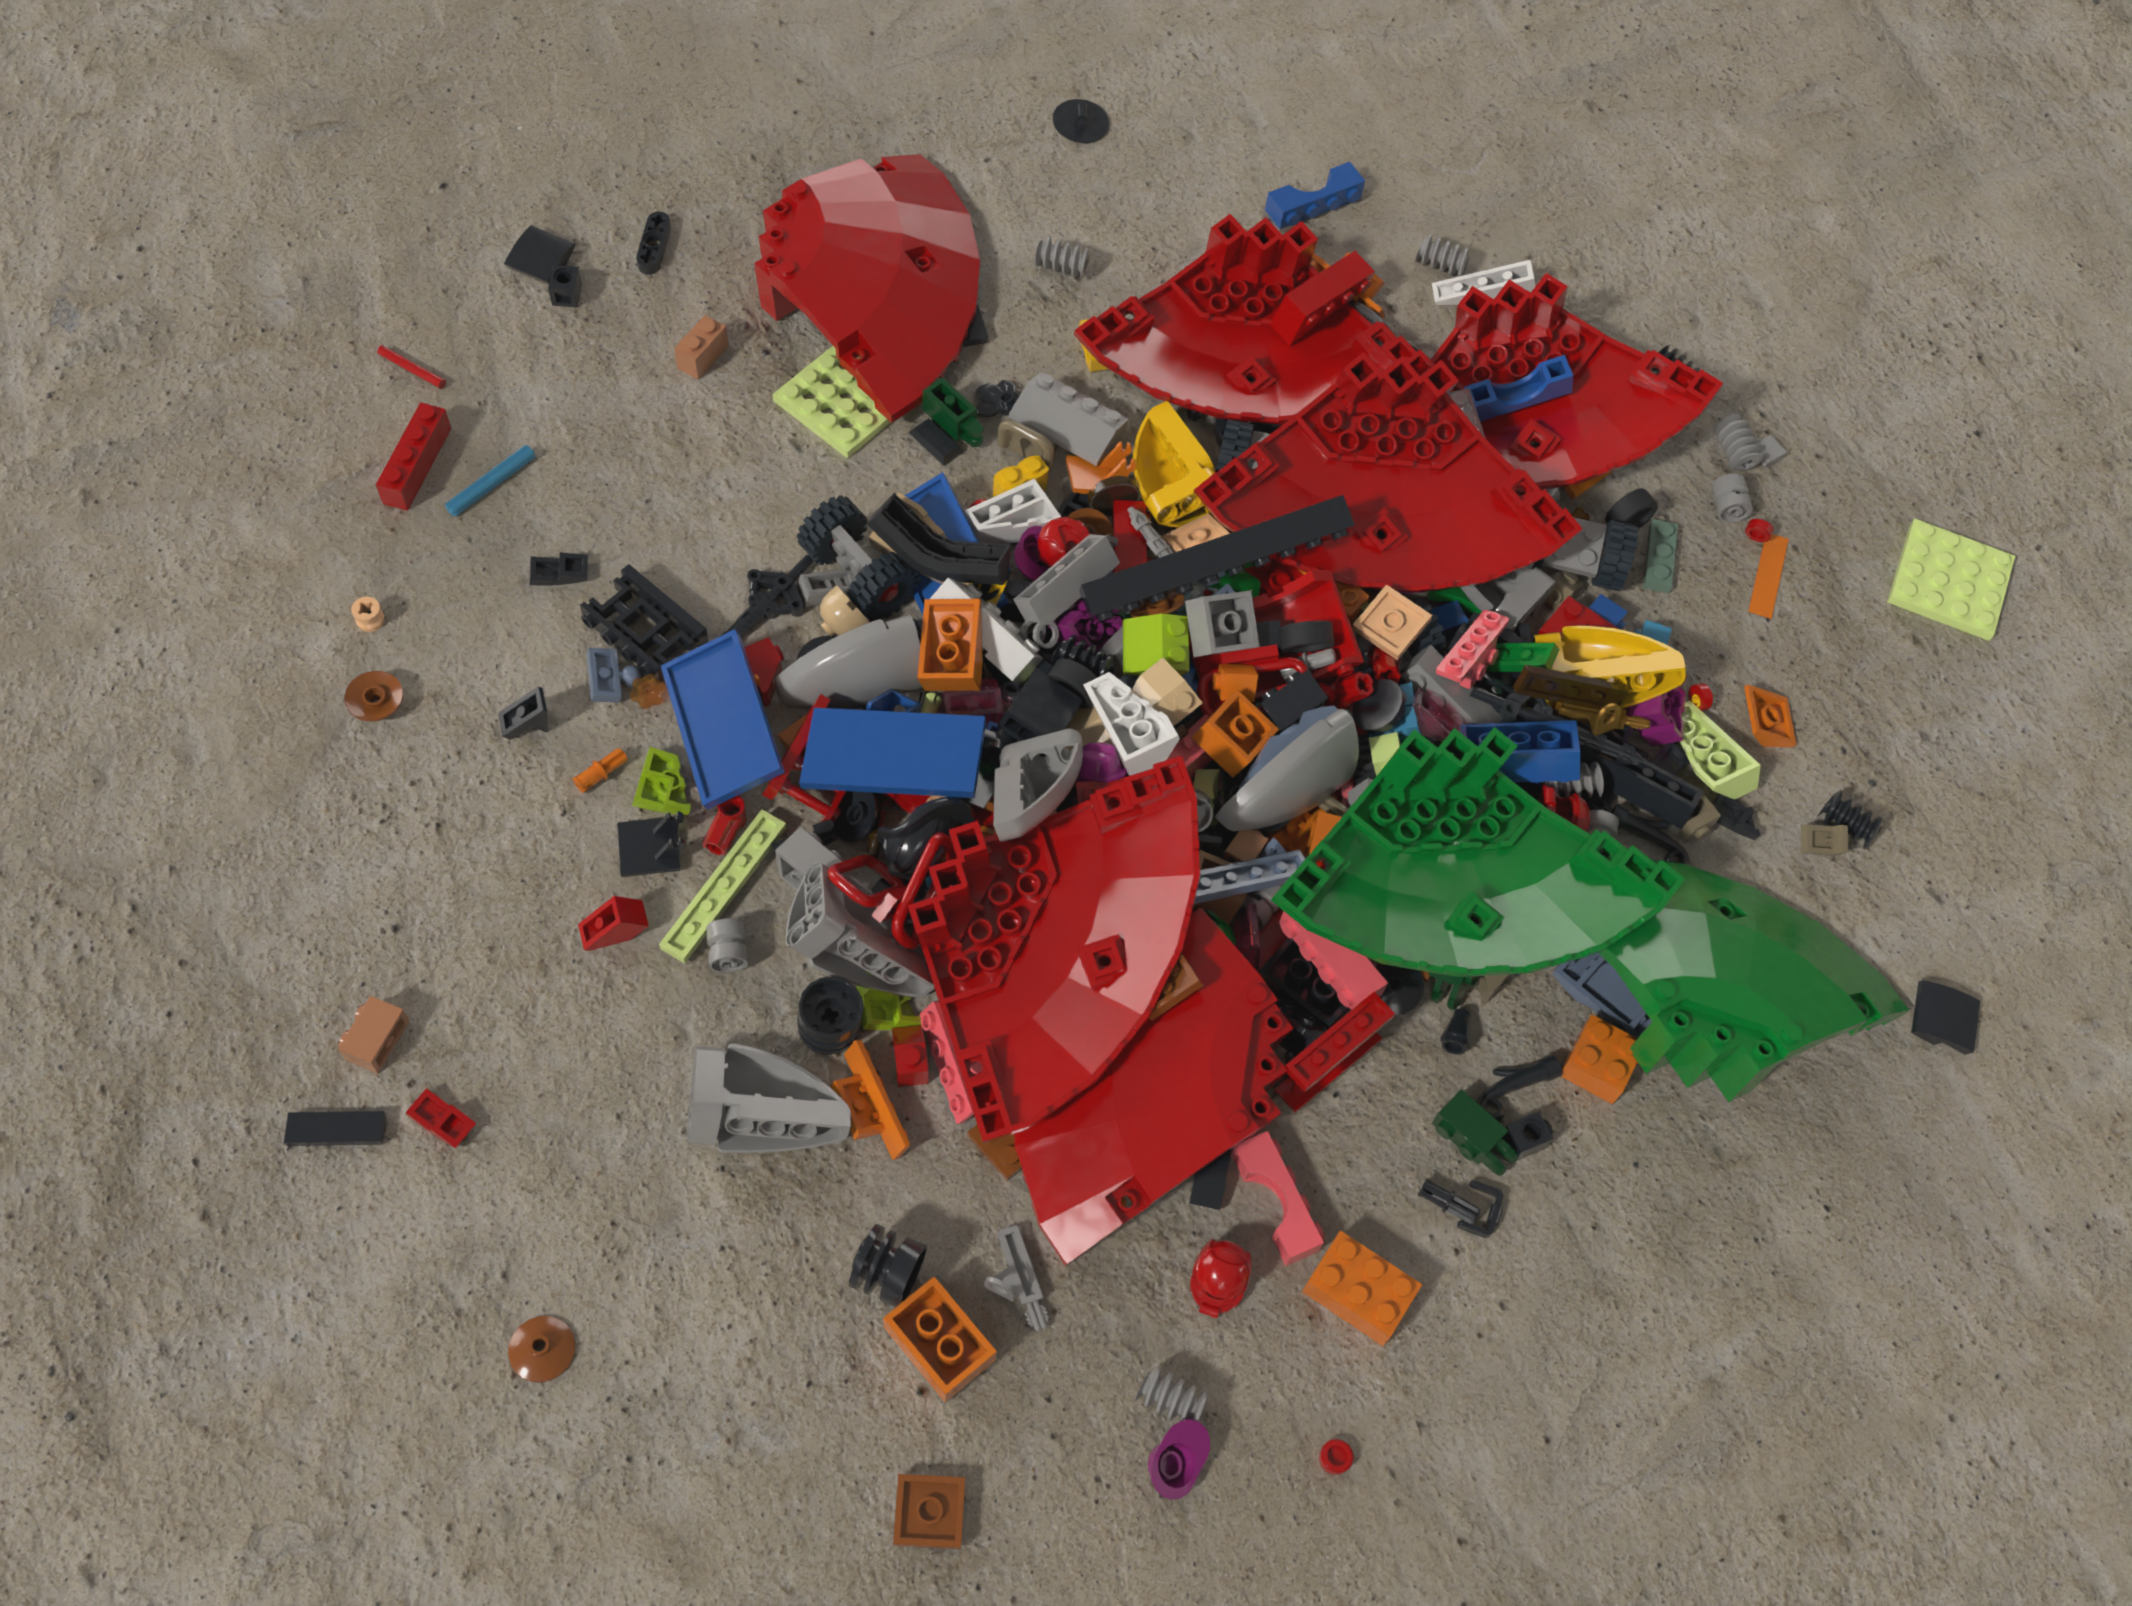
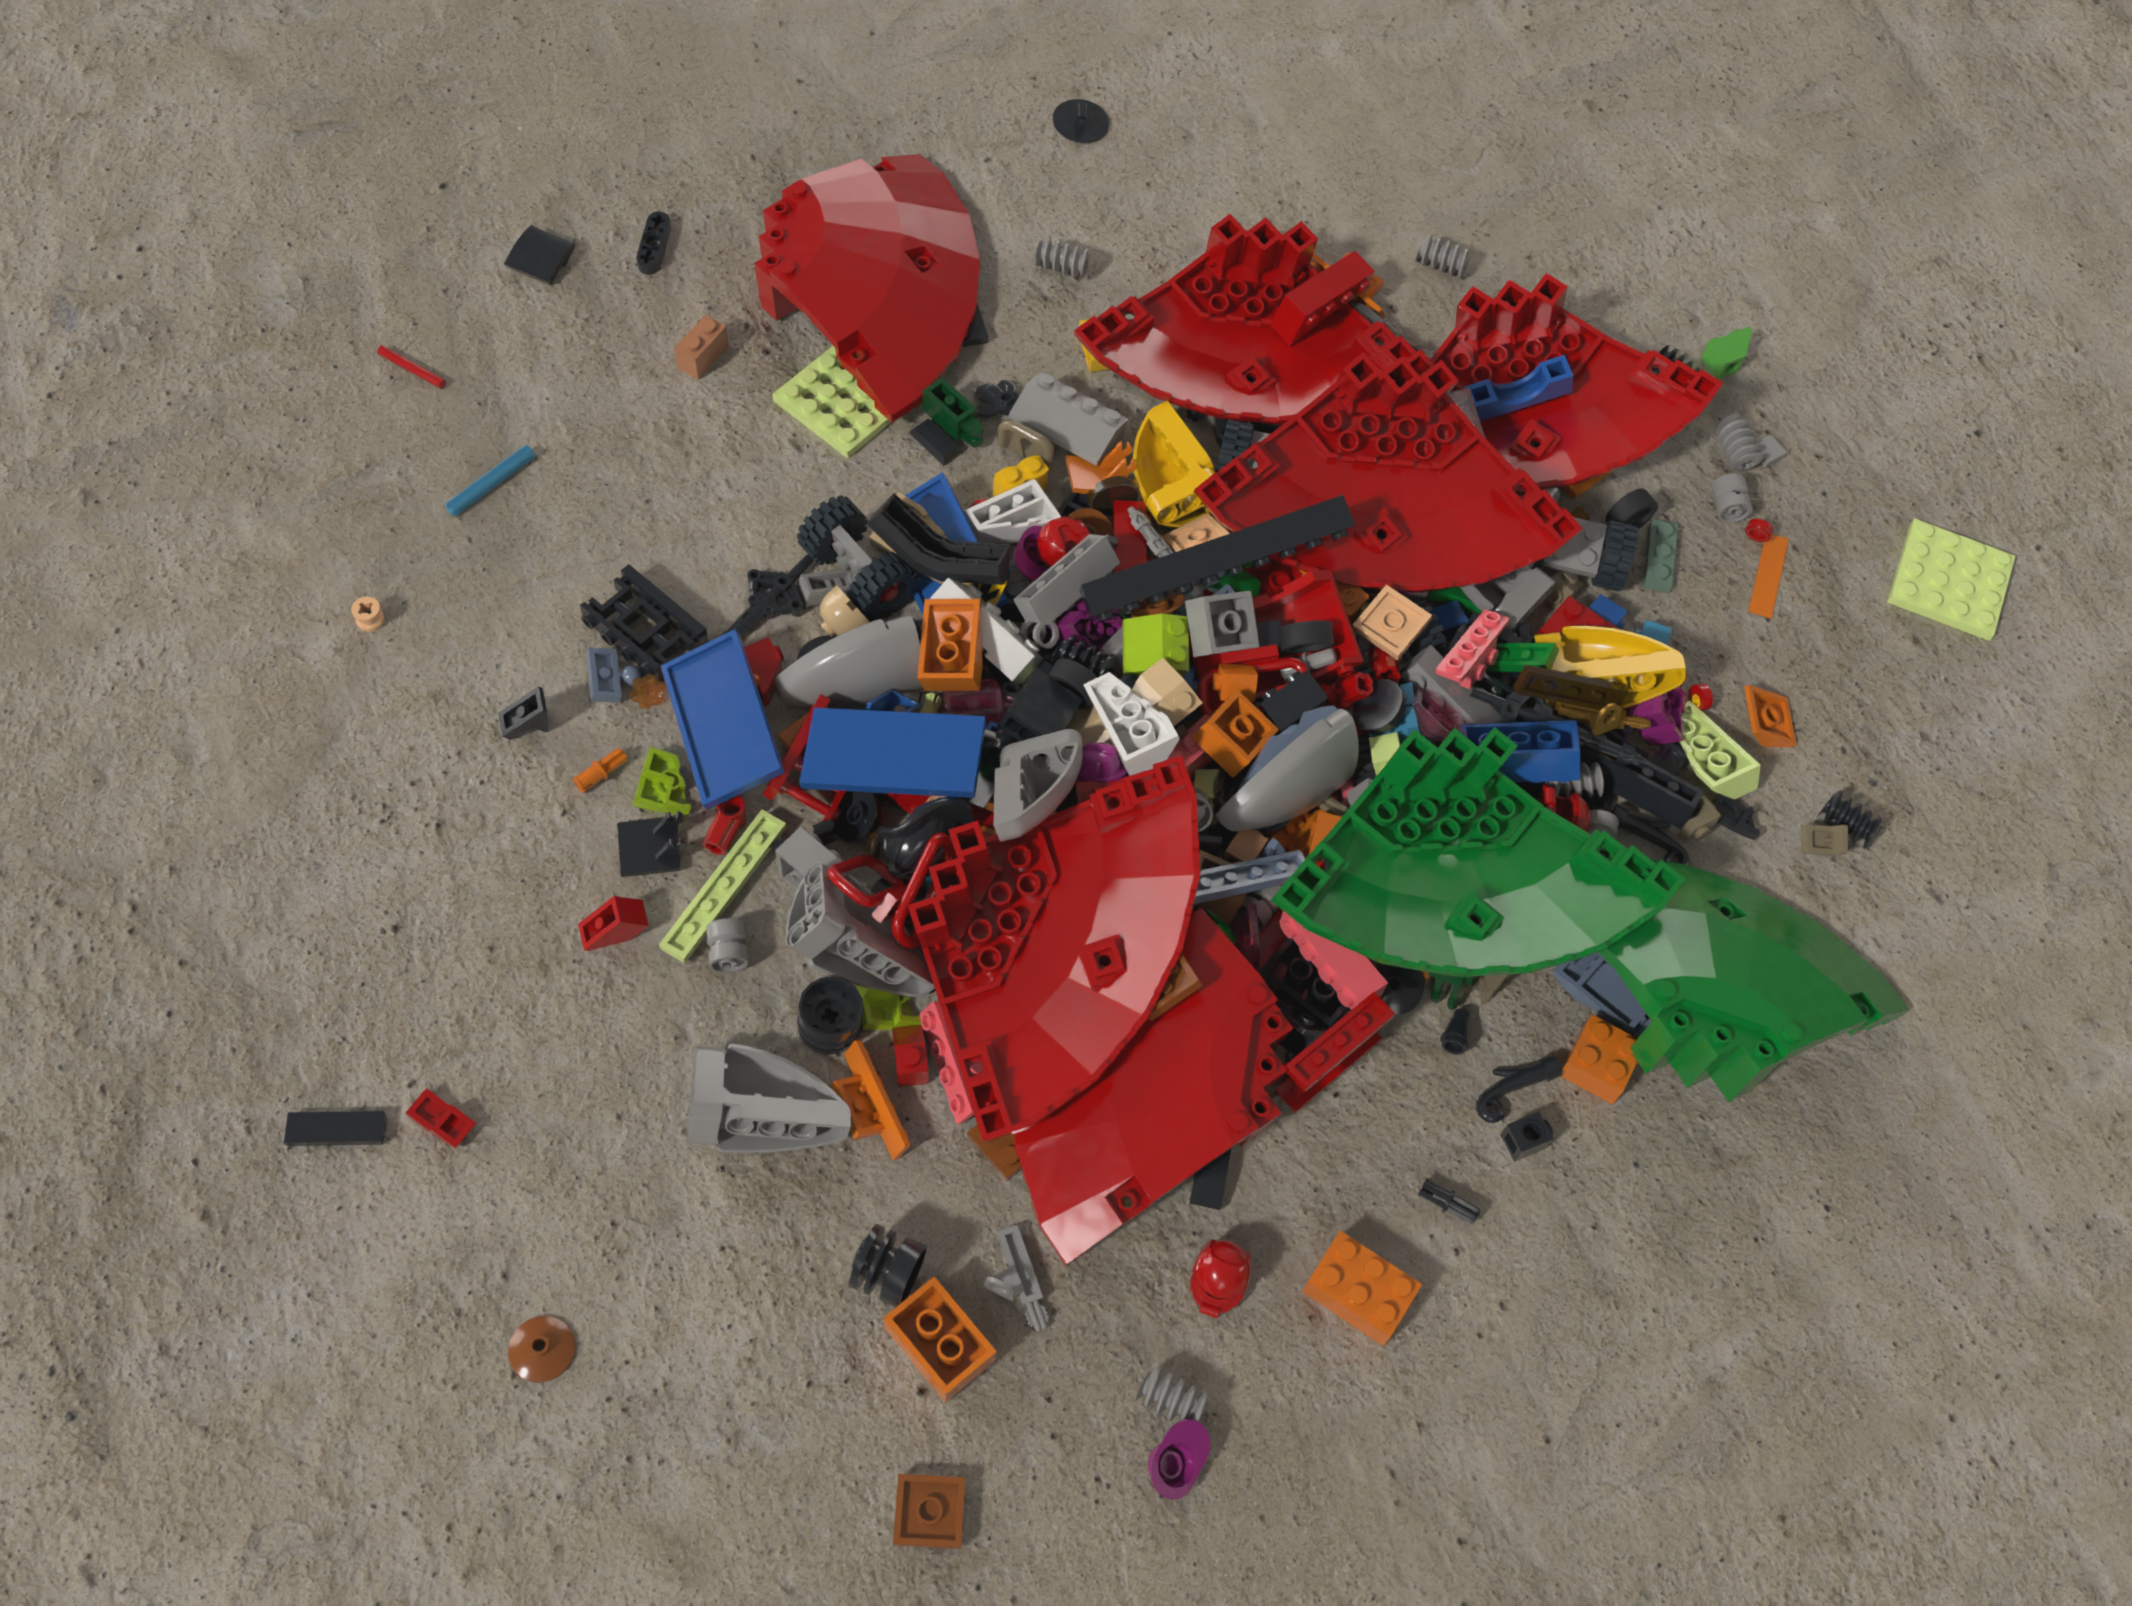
nougat brick [338,996,410,1074] -> none
dark orange dish [344,671,404,722] -> none
red brick [376,402,452,511] -> none
black slope [529,552,588,586] -> none
black brick [548,265,582,308] -> none
coral arch [1230,1131,1324,1266] -> none
blue arch [1265,162,1365,229] -> none
red tile [1319,1439,1354,1475] -> none
white slope [1432,260,1535,305] -> none
dark green hinge [1432,1089,1518,1176] -> none
black piece [1457,1180,1503,1238] -> none
black slope [1911,980,1980,1055] -> none
none -> bright green slope [1701,327,1752,379]

